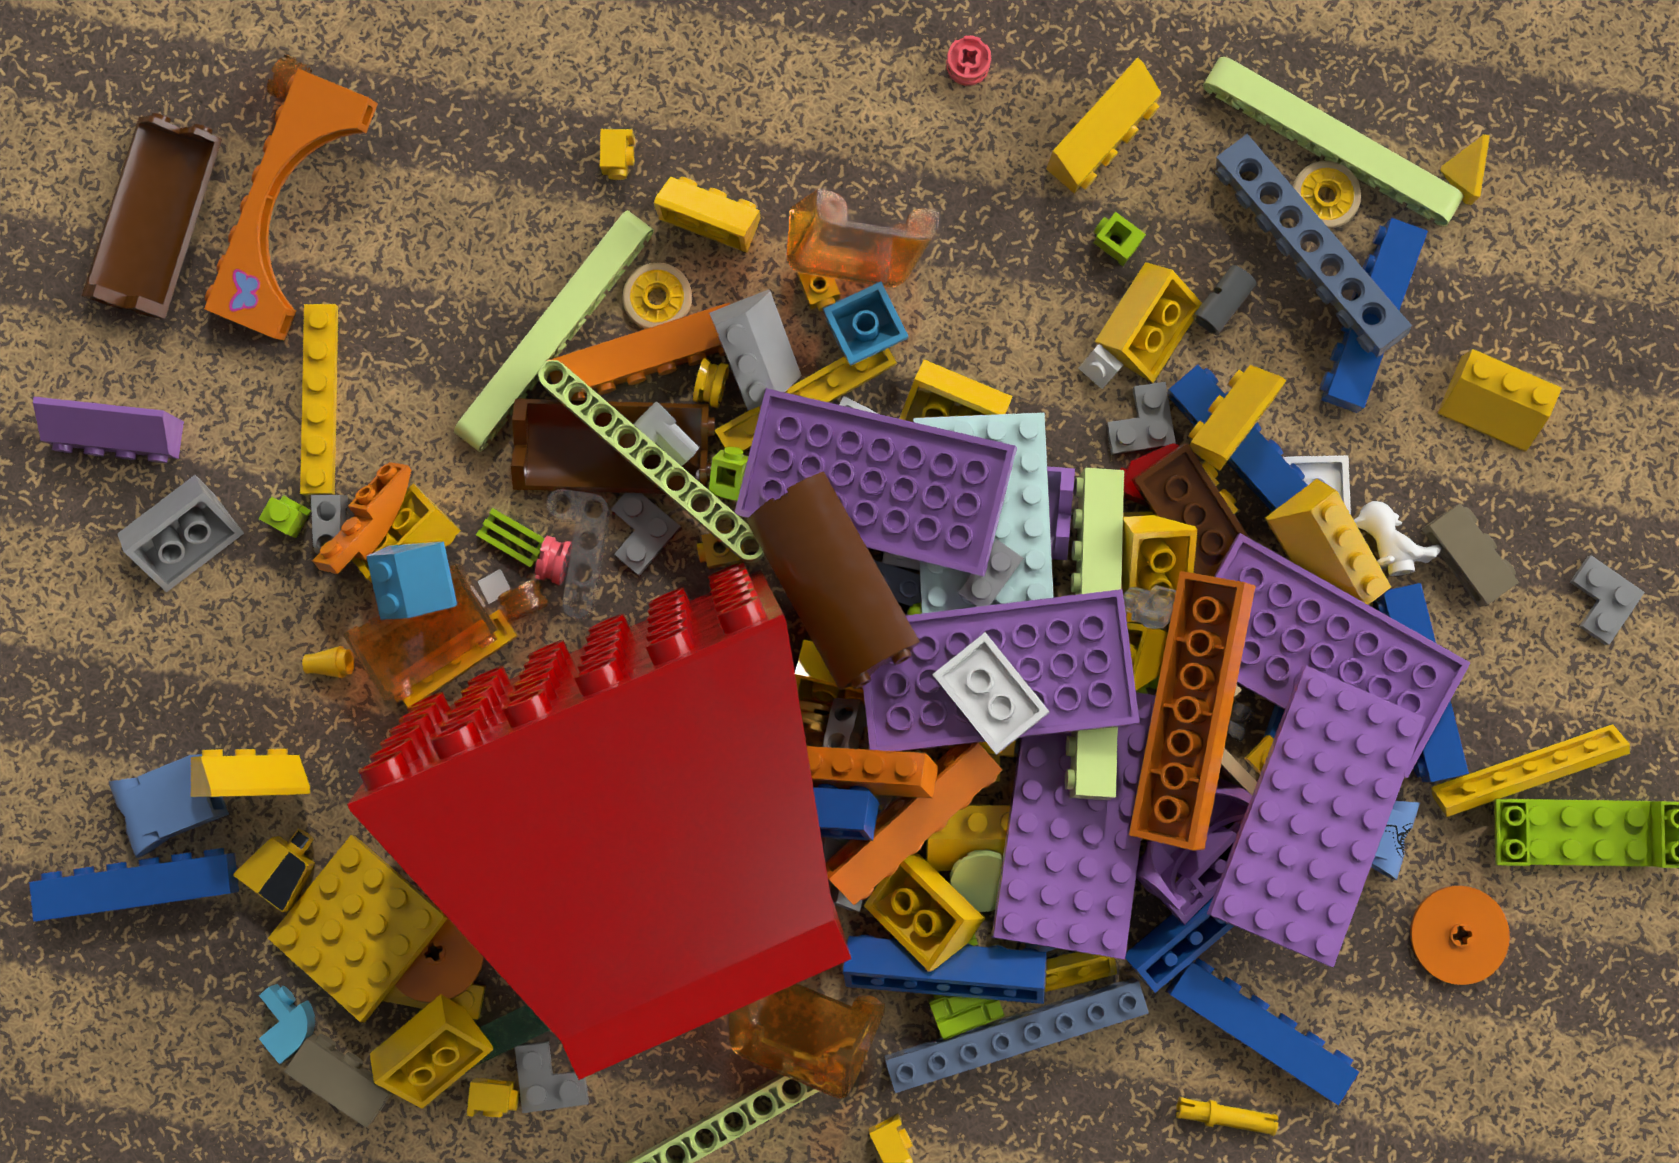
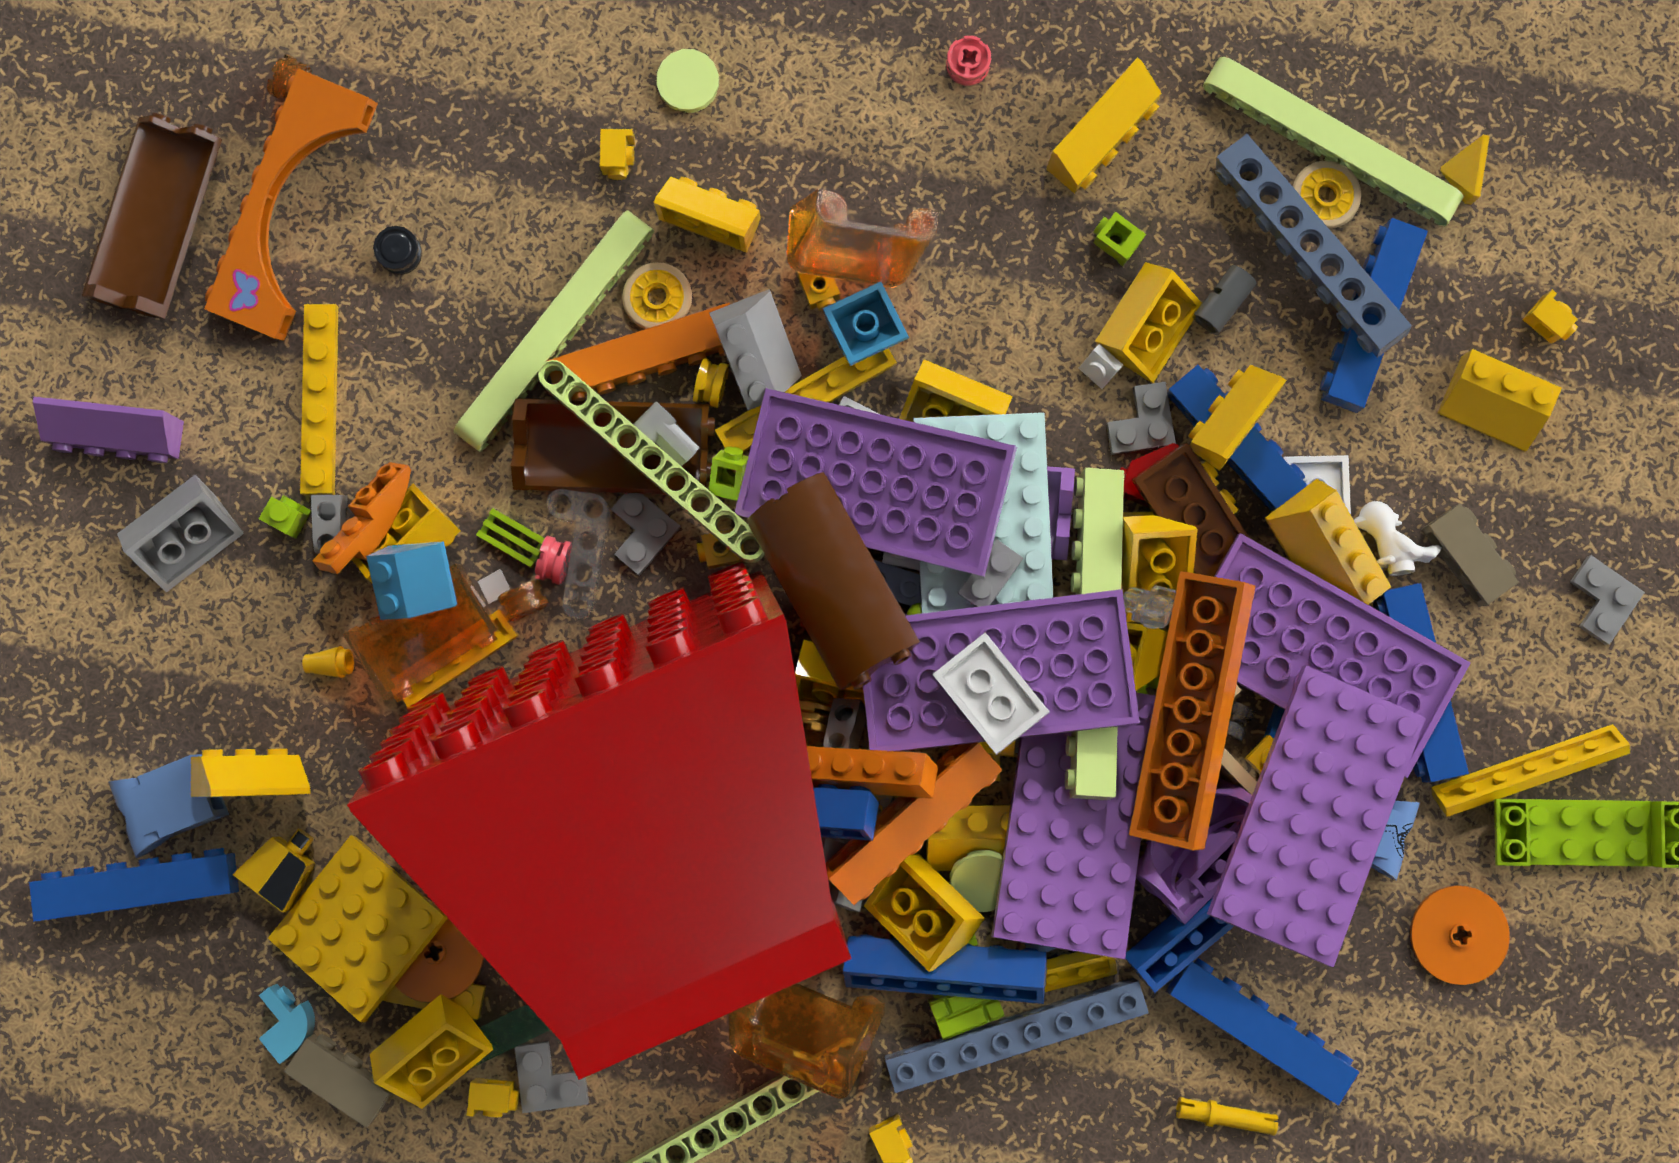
none -> black wheel [373,226,423,275]
none -> yellowish green tile [657,49,719,113]
none -> yellow brick [1522,289,1578,344]

